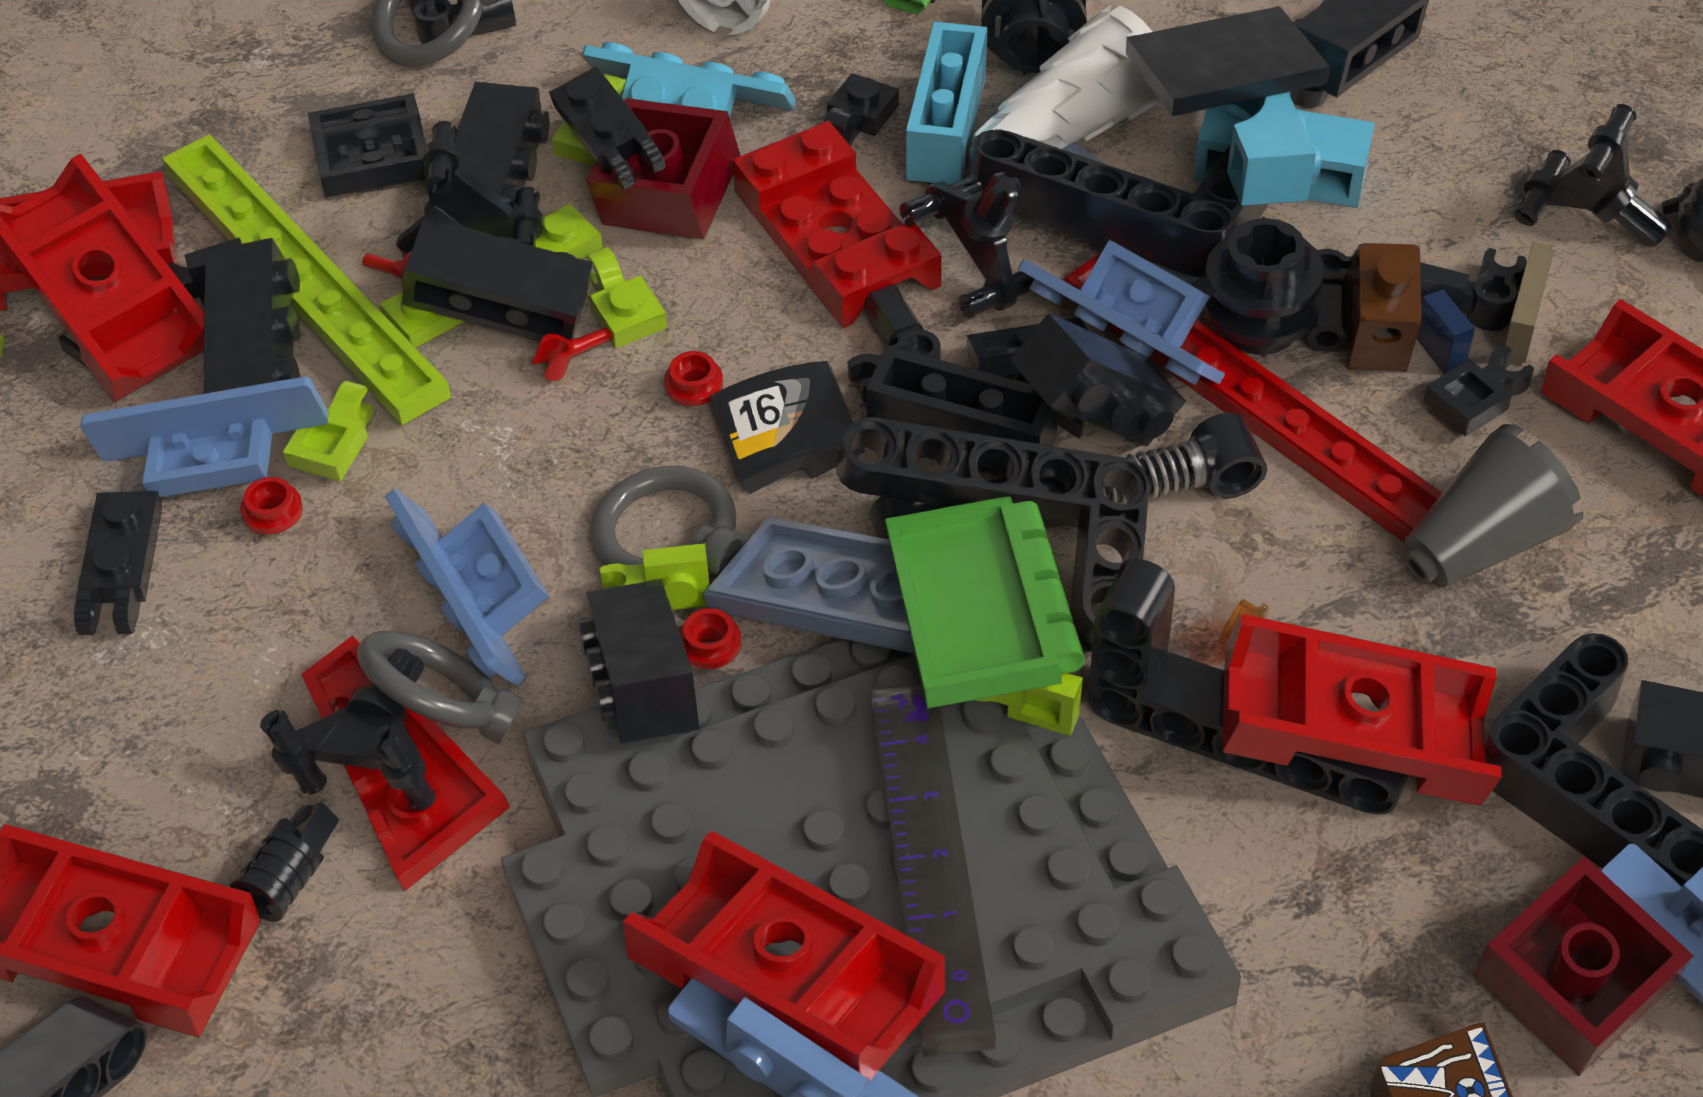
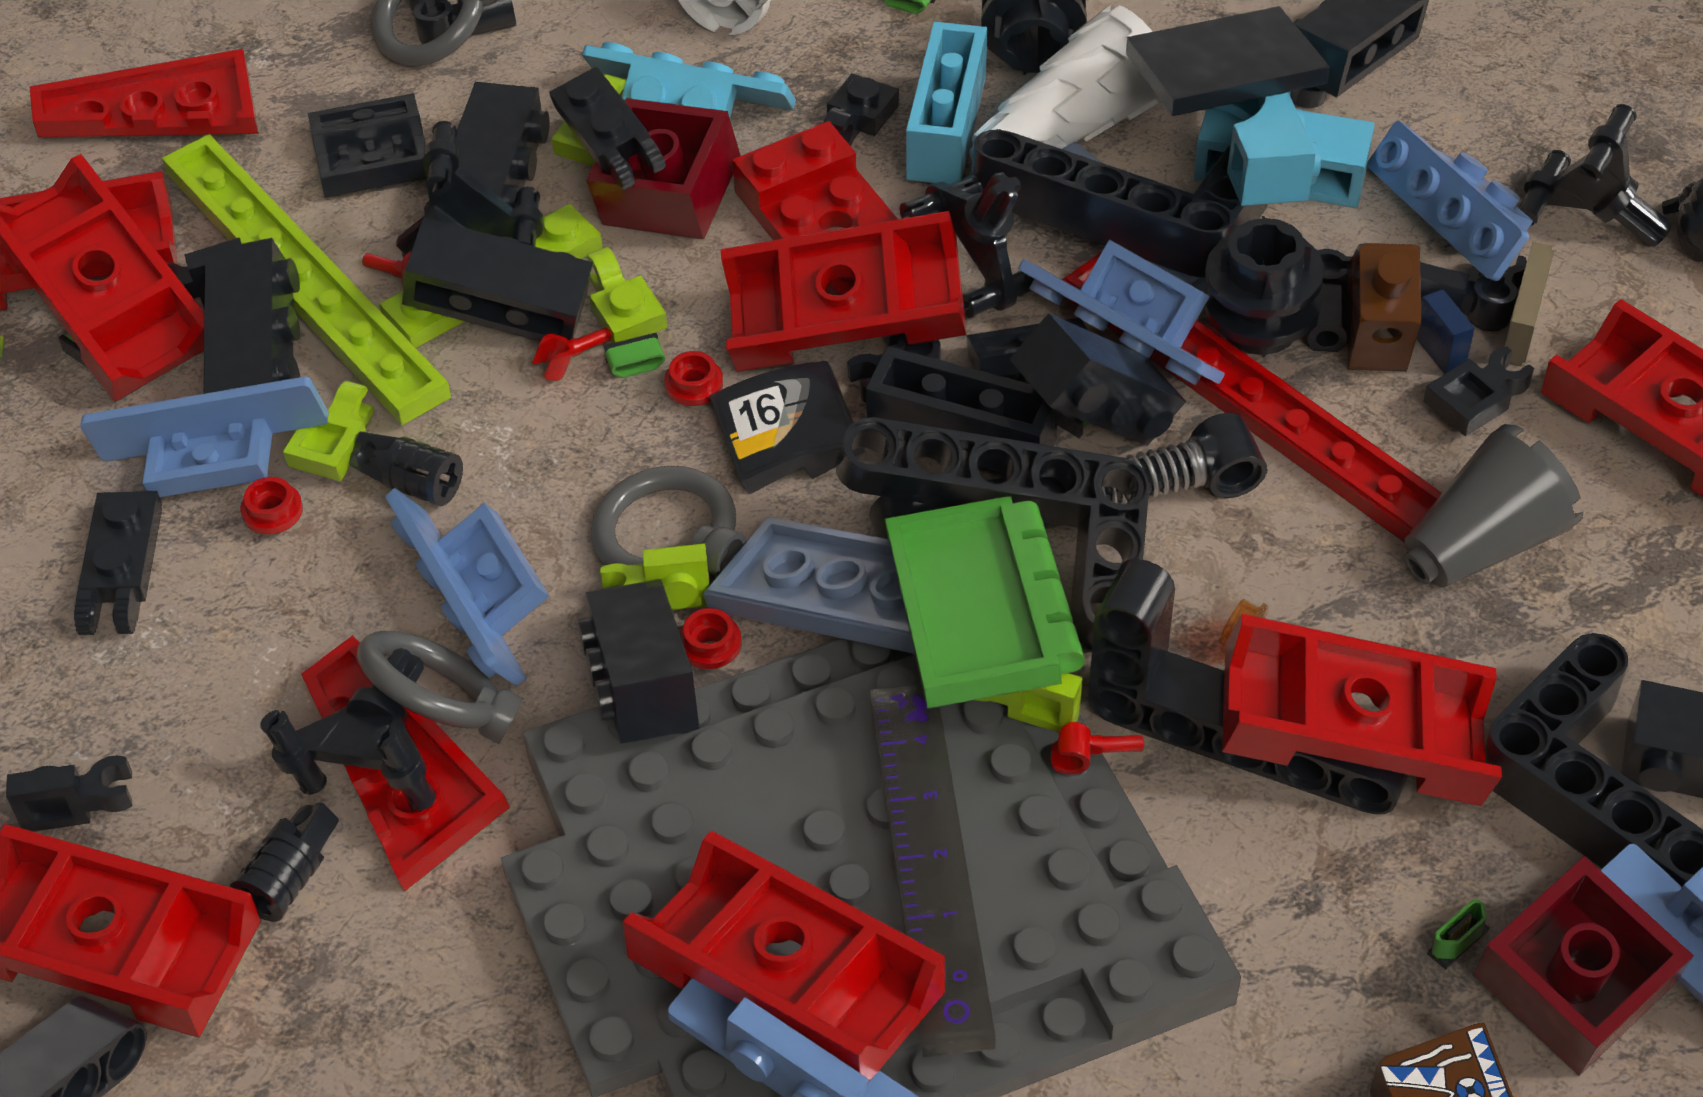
none -> black plate [6,755,132,832]
none -> red wing [29,49,259,138]
none -> black hinge [349,431,463,506]
none -> bright green piece [603,333,665,378]
none -> red piece [721,211,967,372]
none -> red hand [1051,722,1144,775]
none -> medium blue bracket [1367,121,1533,281]
none -> bright green piece [1427,900,1490,970]

